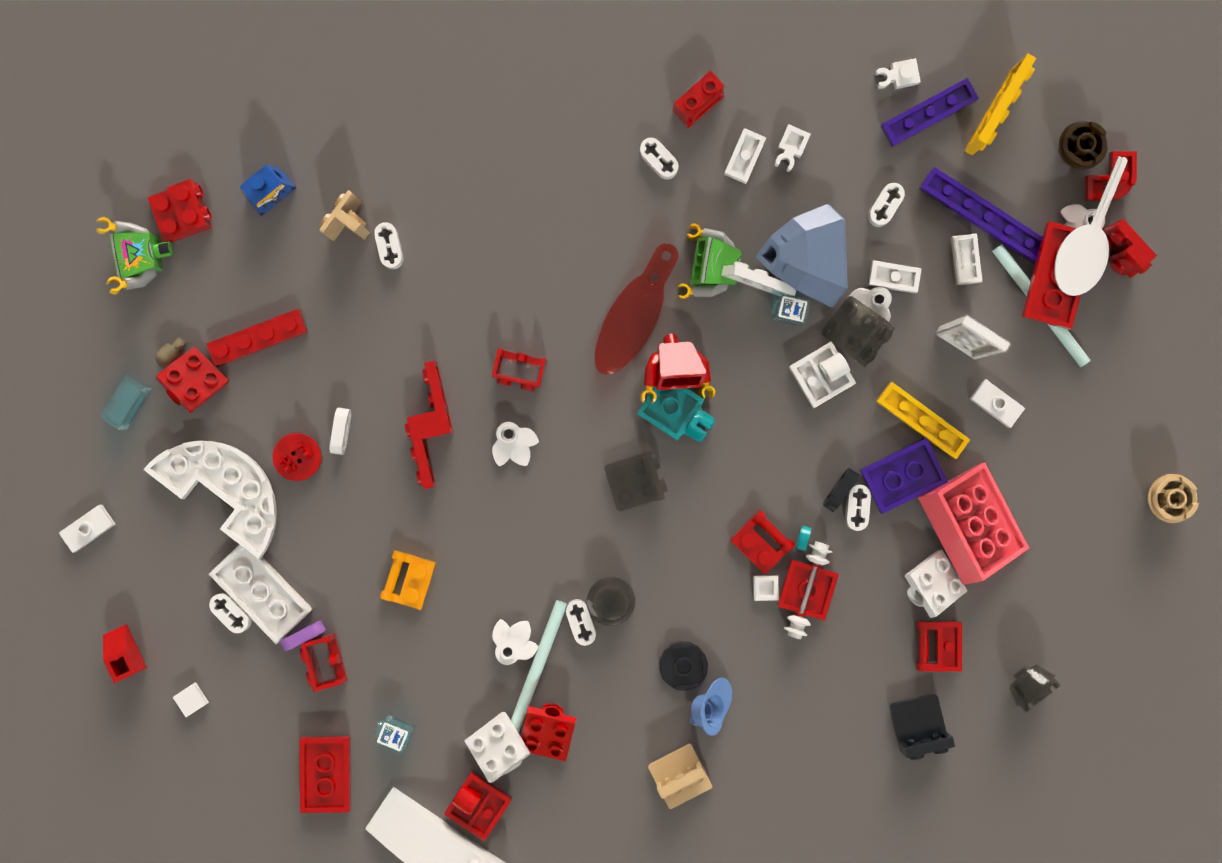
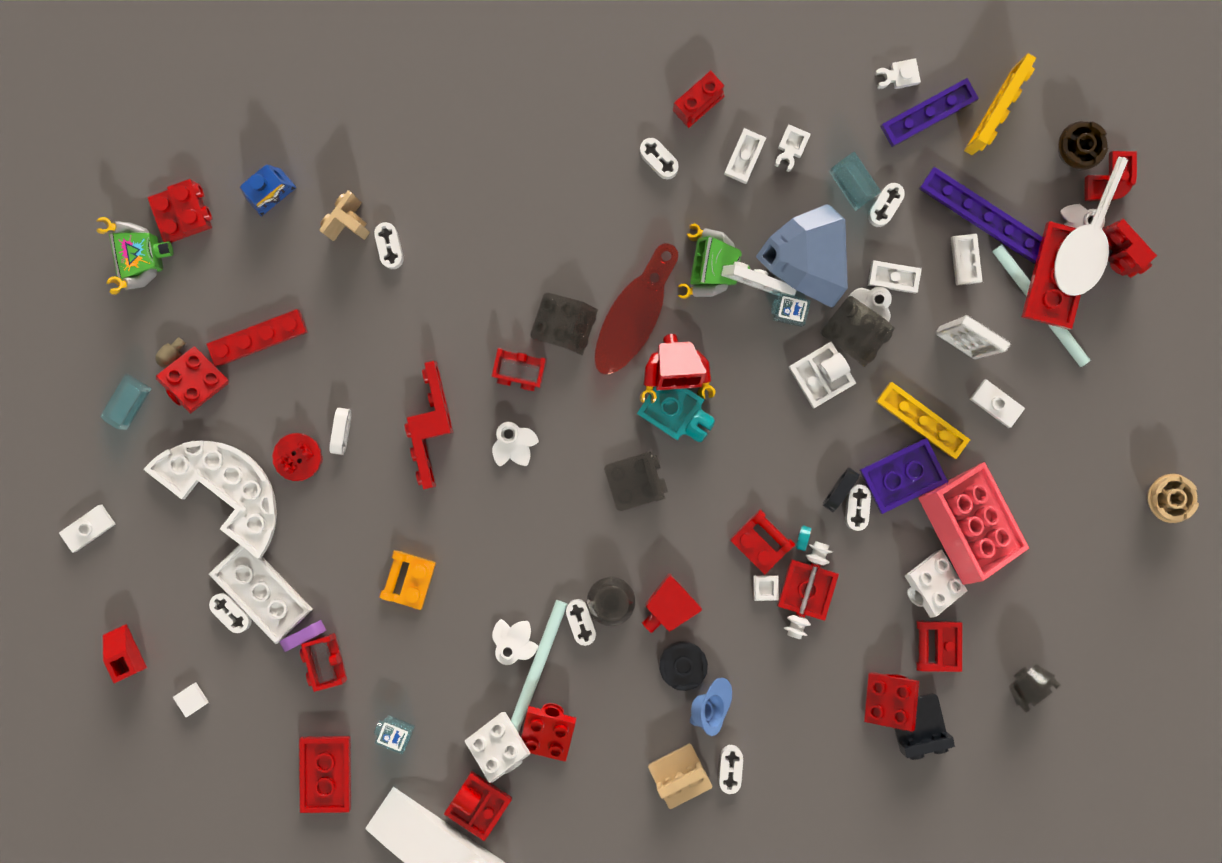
none -> clear smoke bracket [530,293,598,355]
none -> red torso [641,573,702,633]
none -> white beam [718,745,743,794]
none -> clear light blue brick [829,151,881,211]
none -> red plate [864,672,919,731]

